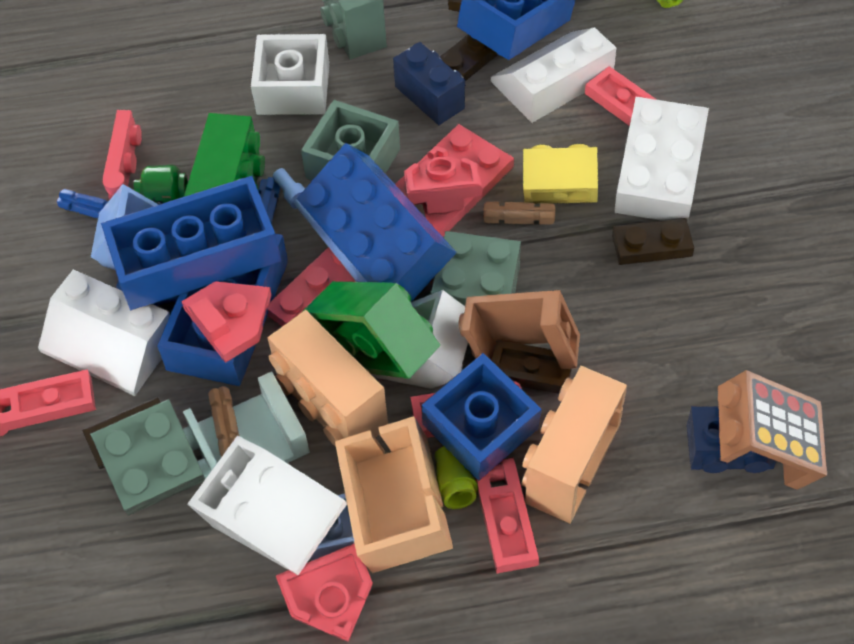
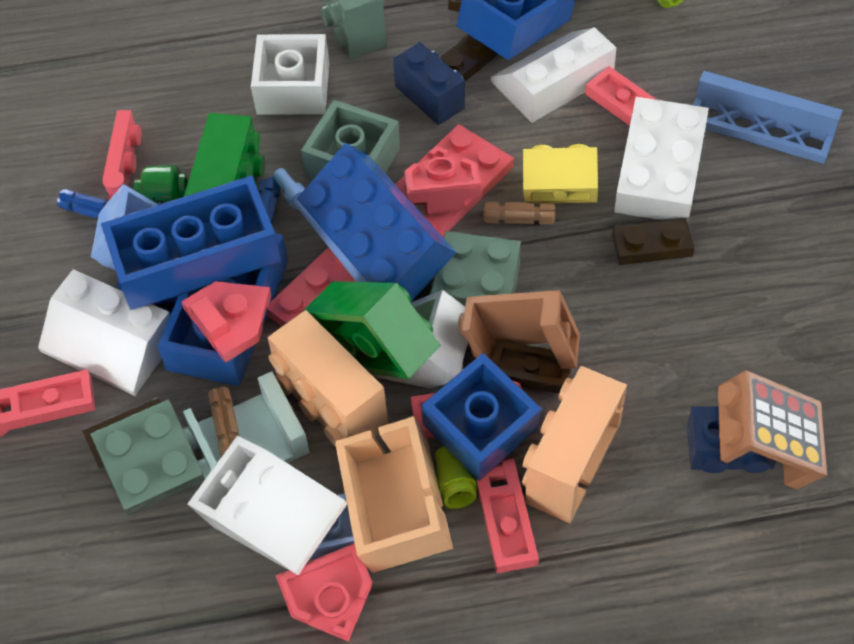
none -> medium blue fence [693,71,843,164]

